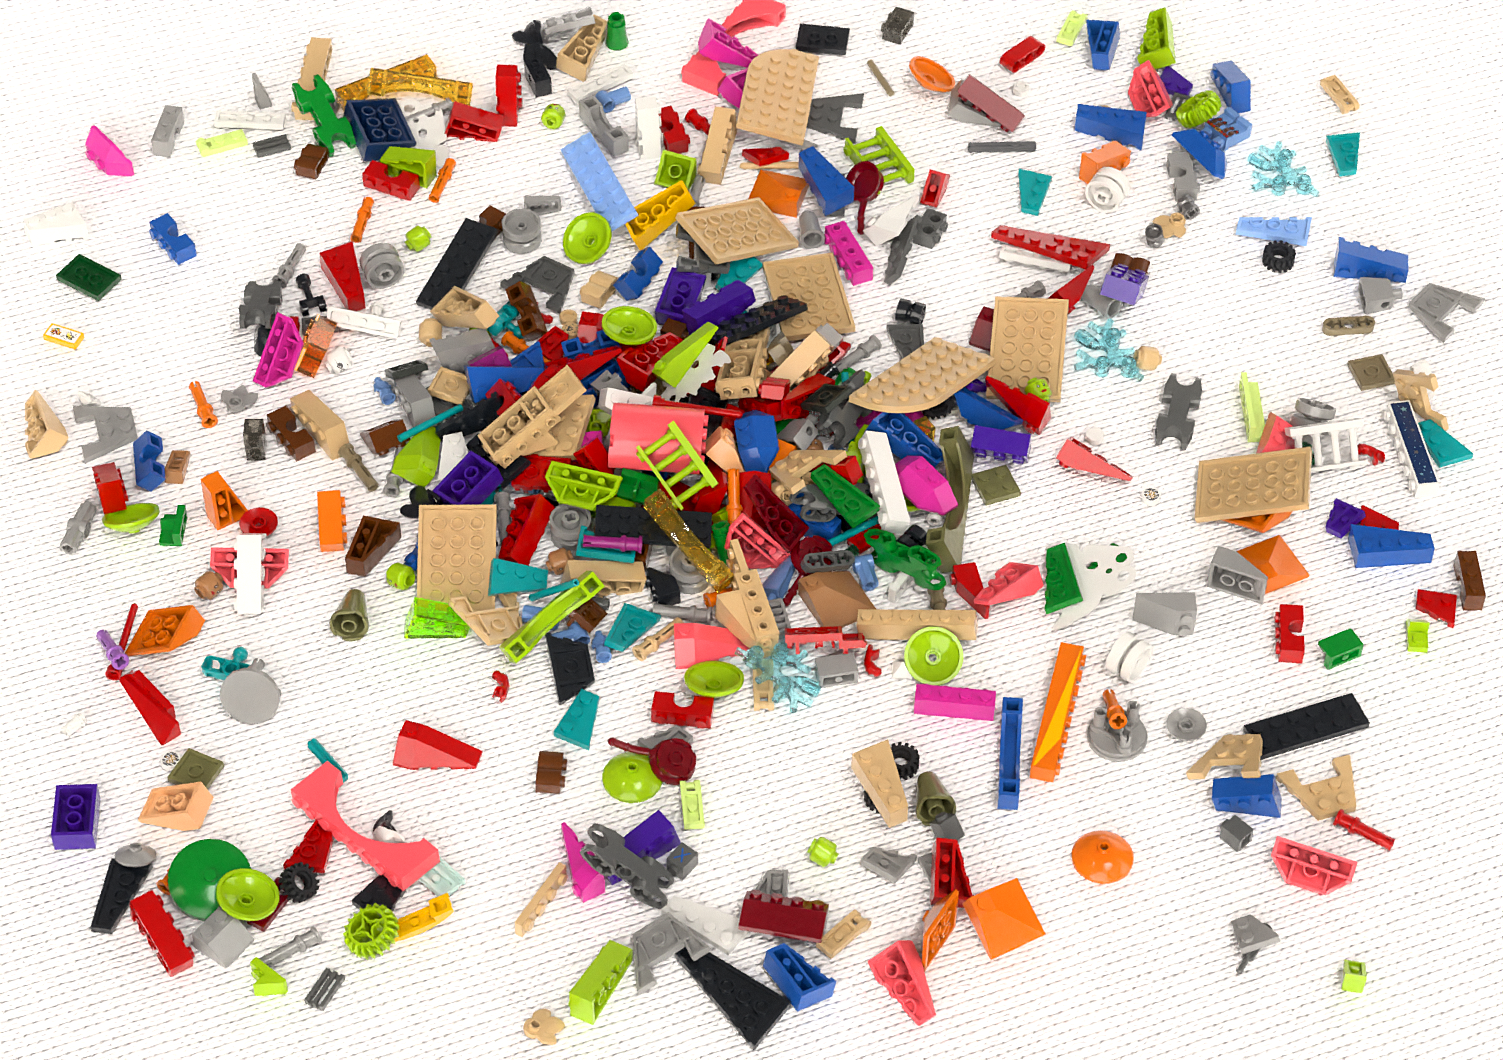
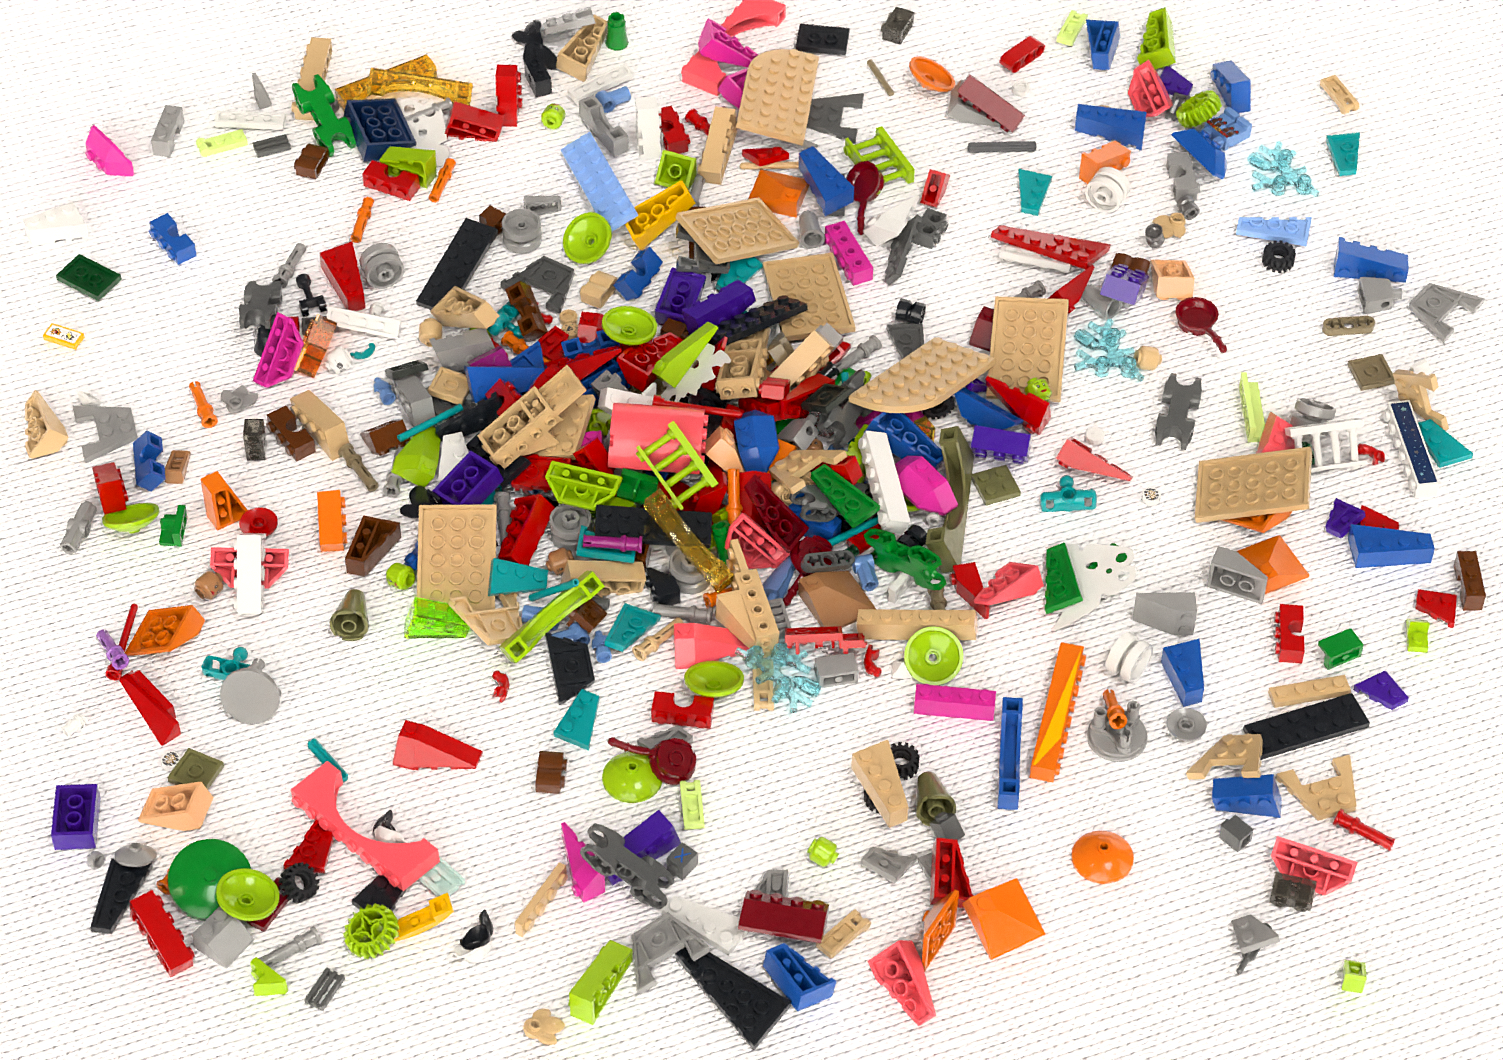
lime head [404,225,432,252] -> none
none -> light grey hinge [87,851,105,869]
none -> teal piece [350,343,375,360]
none -> black hair [454,909,493,963]
none -> teal piece [1040,475,1097,512]
none -> light nougat slope [1150,259,1195,300]
none -> blue wedge [1161,638,1204,707]
none -> dark red piece [1175,297,1227,353]
none -> tan plate [1268,675,1351,708]
none -> clear smoke brick [1269,872,1317,912]
none -> dark purple wing [1353,670,1409,710]

